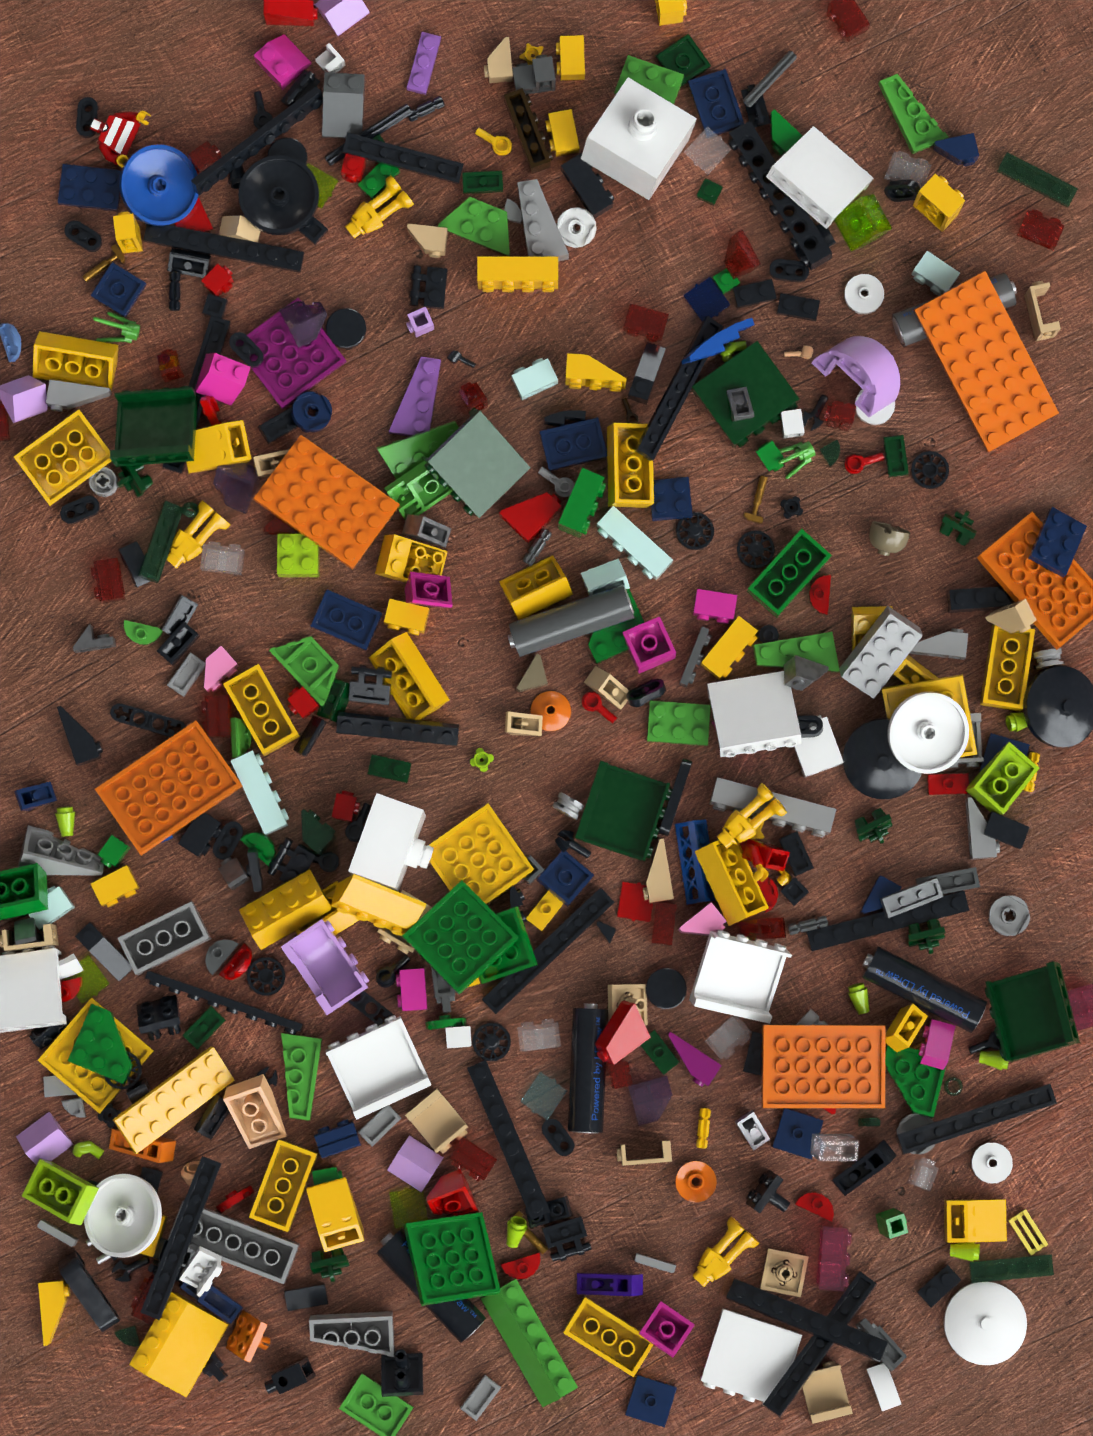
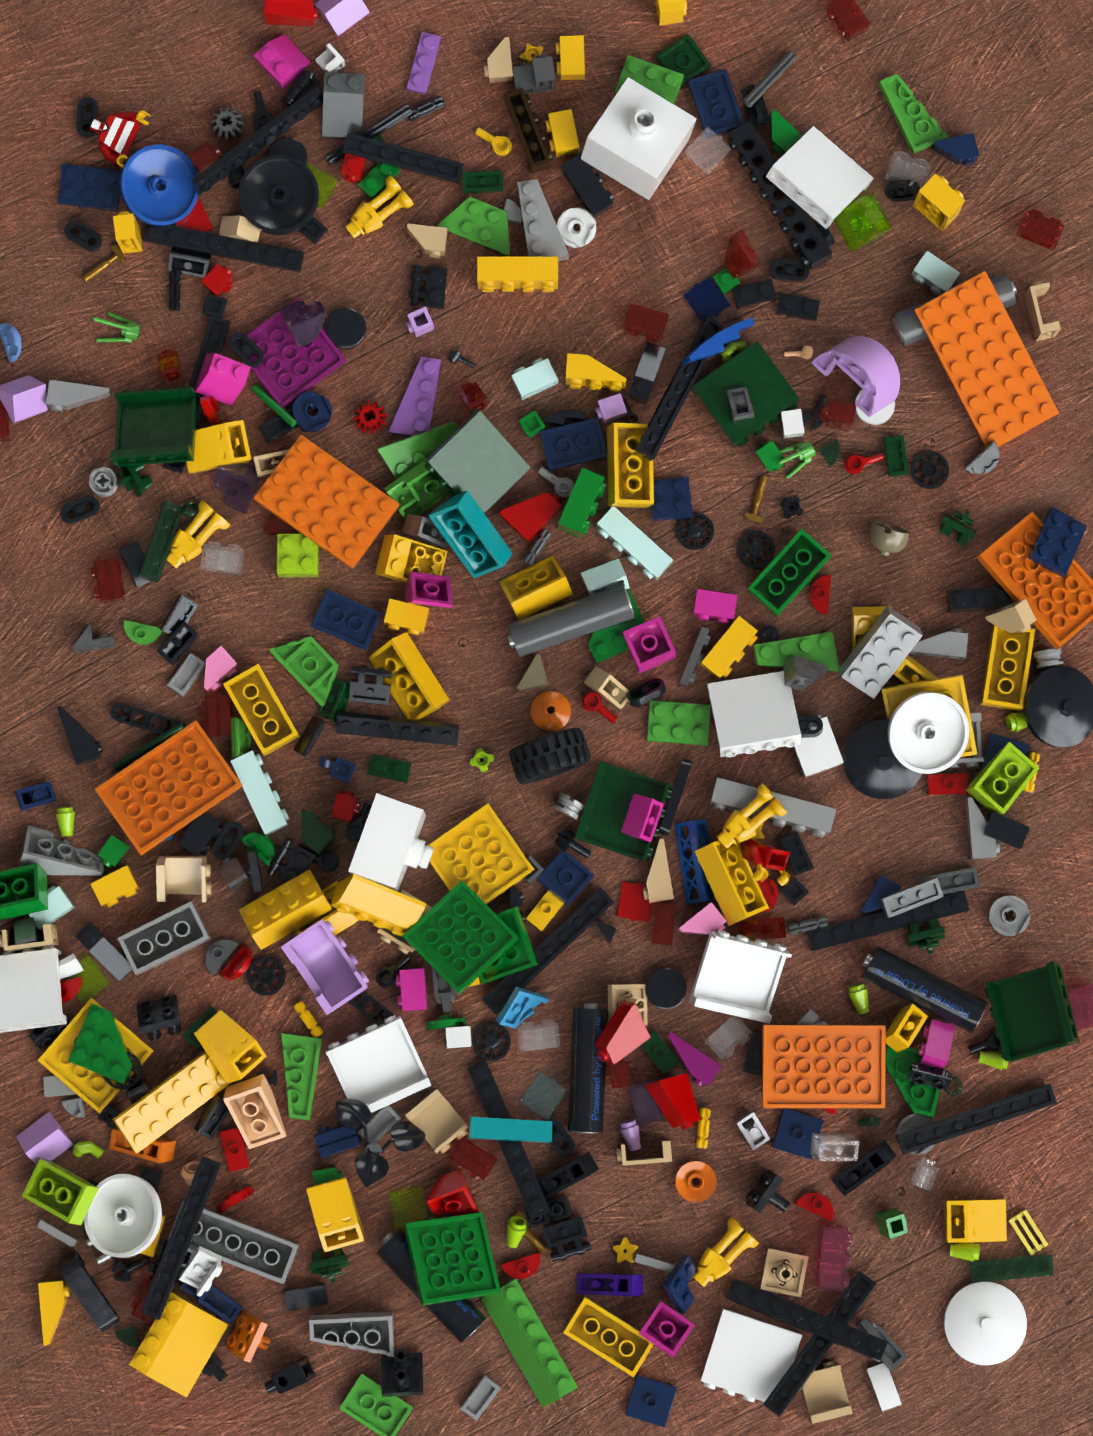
yellow slope [14,410,112,506] -> none
yellow slope [33,331,118,391] -> none
dark blue plate [91,262,147,318] -> none
black plate [145,971,304,1034] -> none
yellow brick [249,1139,318,1232] -> none
red brick [287,687,319,719] -> none
lavender slope [387,1135,444,1192] -> none
tan slope [505,712,543,736] -> none
dark green plate [696,178,723,206] -> none
white plate [844,274,884,314] -> none
dark green hips [855,808,893,844] -> none
black plate [917,1264,961,1307] -> none
white plate [971,1142,1013,1183] -> none
clear green plate [997,152,1078,208] -> none
none -> dark green bar [113,722,185,771]
none -> tan panel [156,856,212,902]
none -> yellow slope [194,1010,267,1084]
none -> dark grey gear [210,106,244,141]
none -> red plate [220,1128,250,1172]
none -> green bar [251,384,297,427]
none -> yellow axle [294,1001,323,1038]
none -> dark blue plate [319,757,356,784]
none -> black plant [335,1099,426,1188]
none -> red gear [353,400,387,435]
none -> teal slope [428,490,513,578]
none -> teal tile [469,1117,552,1143]
none -> dark azure wing [496,987,549,1029]
none -> black tyre [509,728,591,784]
none -> green plate [518,411,546,439]
none -> black slope [537,1152,599,1200]
none -> lavender brick [595,393,627,423]
none -> yellow plate [613,1237,638,1263]
none -> lavender cone [619,1119,641,1151]
none -> dark pink brick [621,794,664,842]
none -> red slope [645,1073,700,1130]
none -> dark blue plate [663,1254,697,1314]
none -> black hinge [907,1062,952,1091]
none -> plate [965,440,1000,474]

